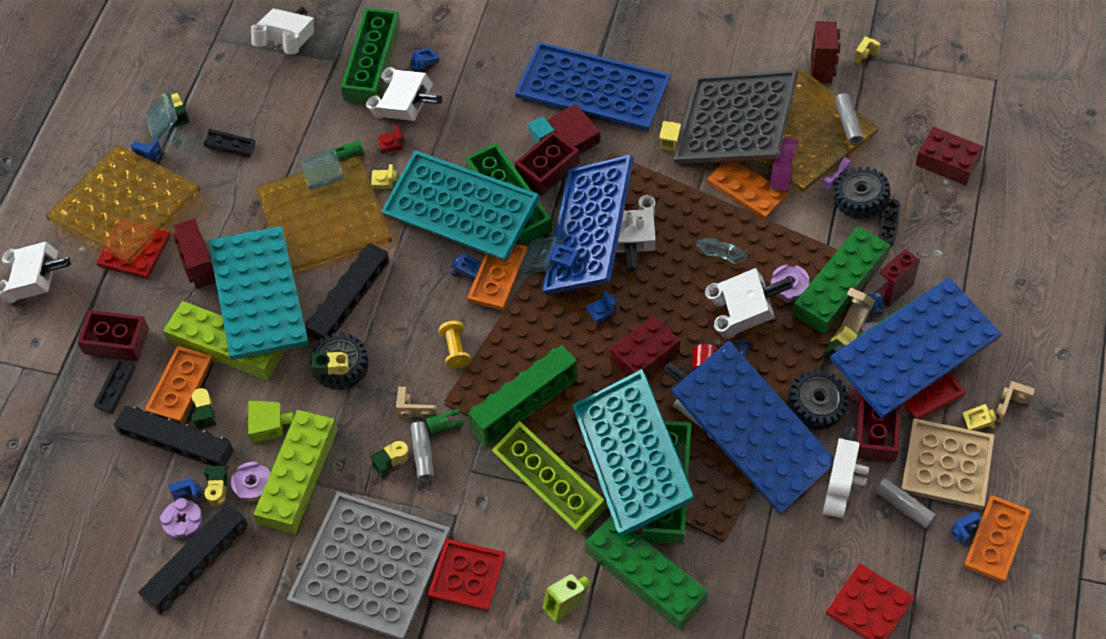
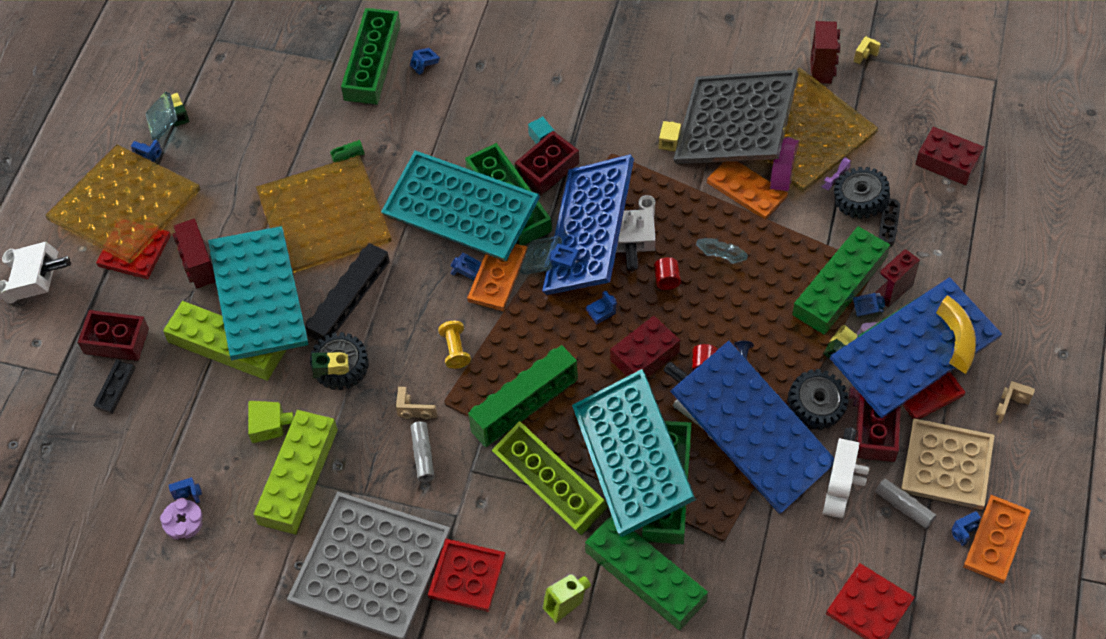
black brick [114,405,234,466] -> none
black brick [138,503,248,615] -> none
orange plate [144,346,214,424] -> none
dark green leg [192,388,216,429] -> none
black hinge [204,129,256,158] -> none
leg [204,466,228,507] -> none
lavender plate [231,462,270,502] -> none
white piece [251,6,314,54] -> none
clear light blue tile [300,148,345,190] -> none
white piece [366,67,443,121] -> none
leg [370,441,409,479] -> none
light yellow bracket [371,164,397,189] -> none
red bracket [378,125,404,154] -> none
green hinge [426,408,465,435] -> none
blue plate [515,41,671,131] -> none
dark red panel [547,104,601,154] -> none
white piece [705,268,793,339] -> none
lavender plate [770,265,809,303] -> none
light grey axle [835,93,863,145] -> none
tan bracket [841,287,875,335] -> none
light yellow bracket [963,404,997,431] -> none
none -> red piece [654,257,681,290]
none -> yellow brick [936,295,976,374]

